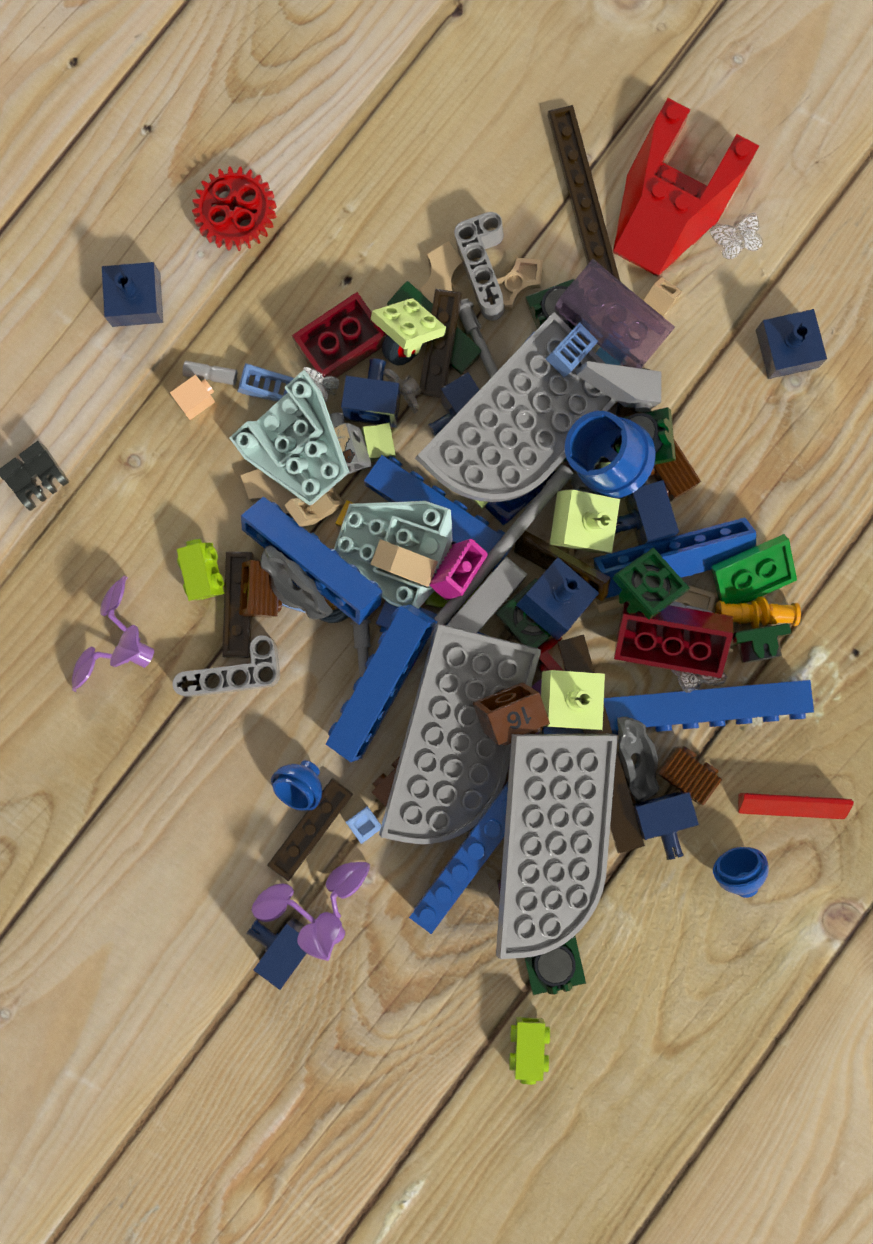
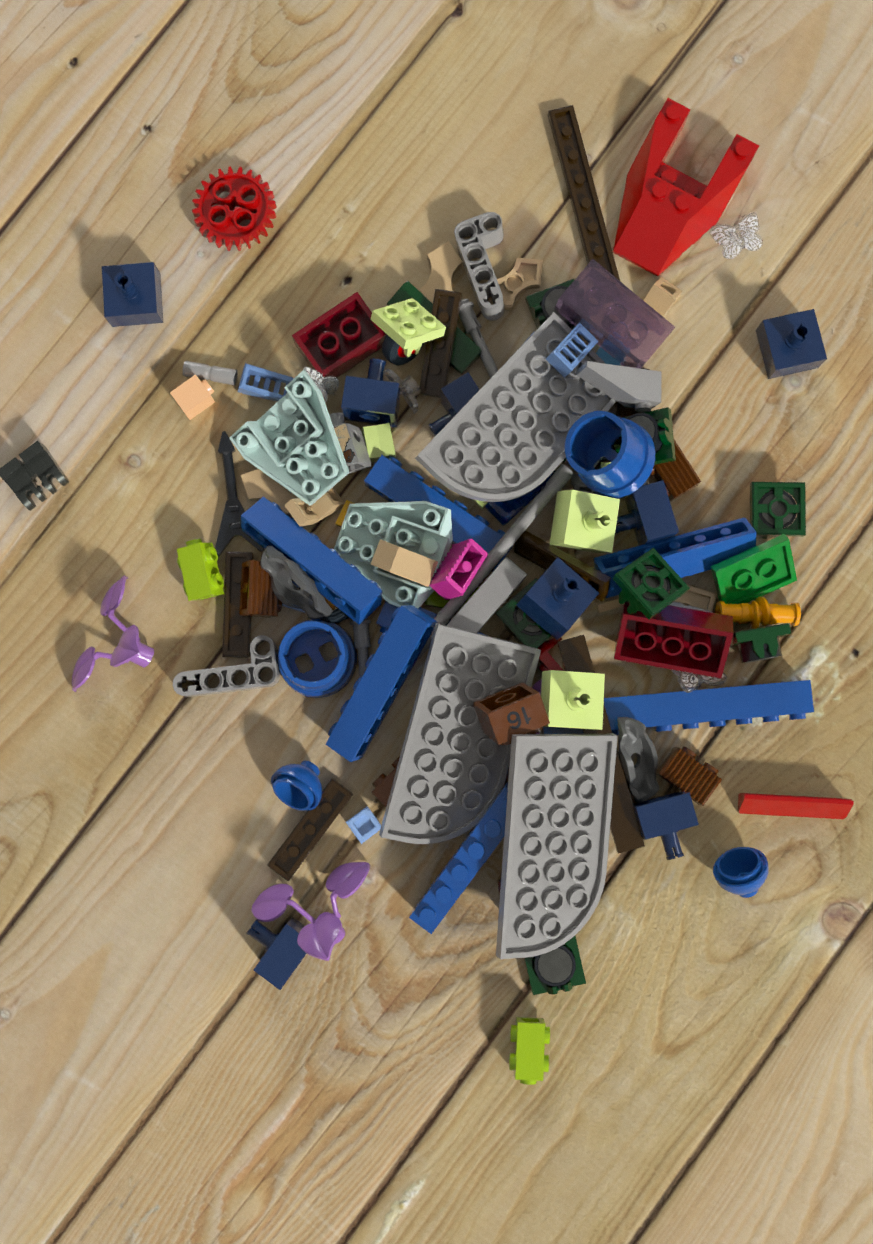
none -> black piece [215,431,264,557]
none -> blue piece [278,619,357,698]
none -> dark green piece [750,482,806,539]

